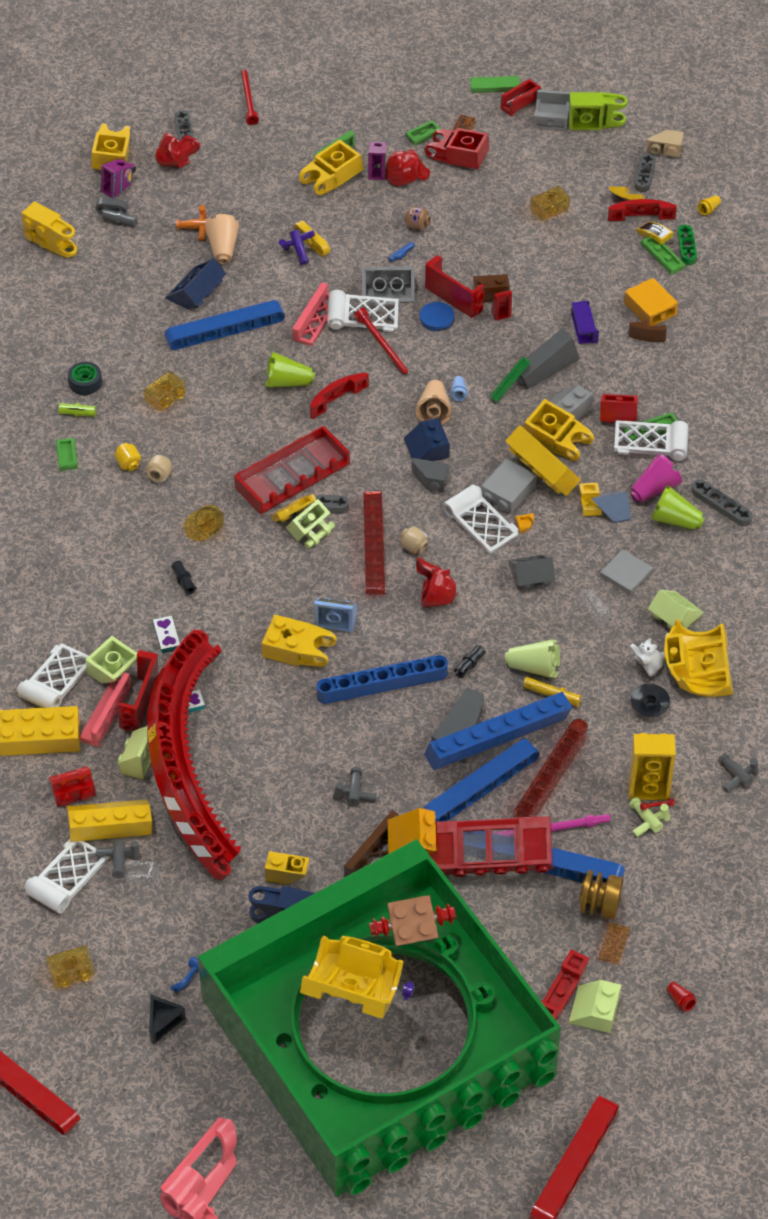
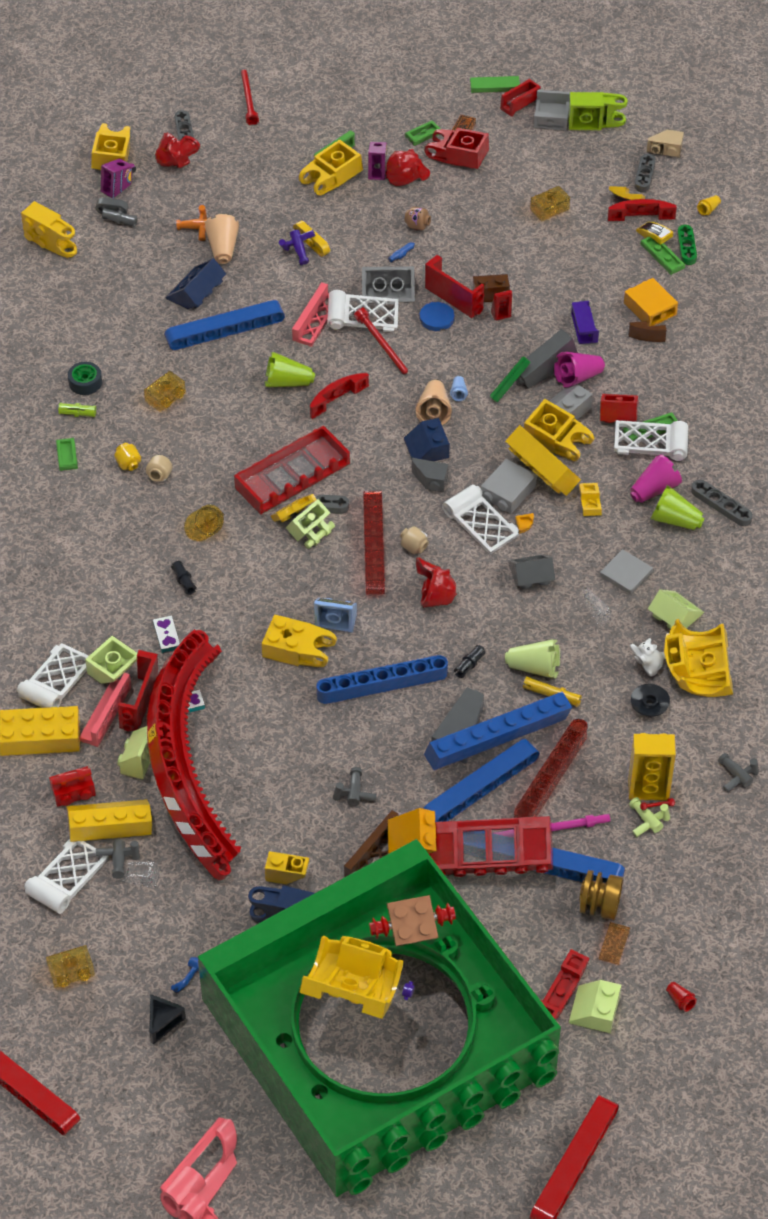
sand blue slope [591,491,631,523] -> none
none -> dark pink cone [554,352,605,388]

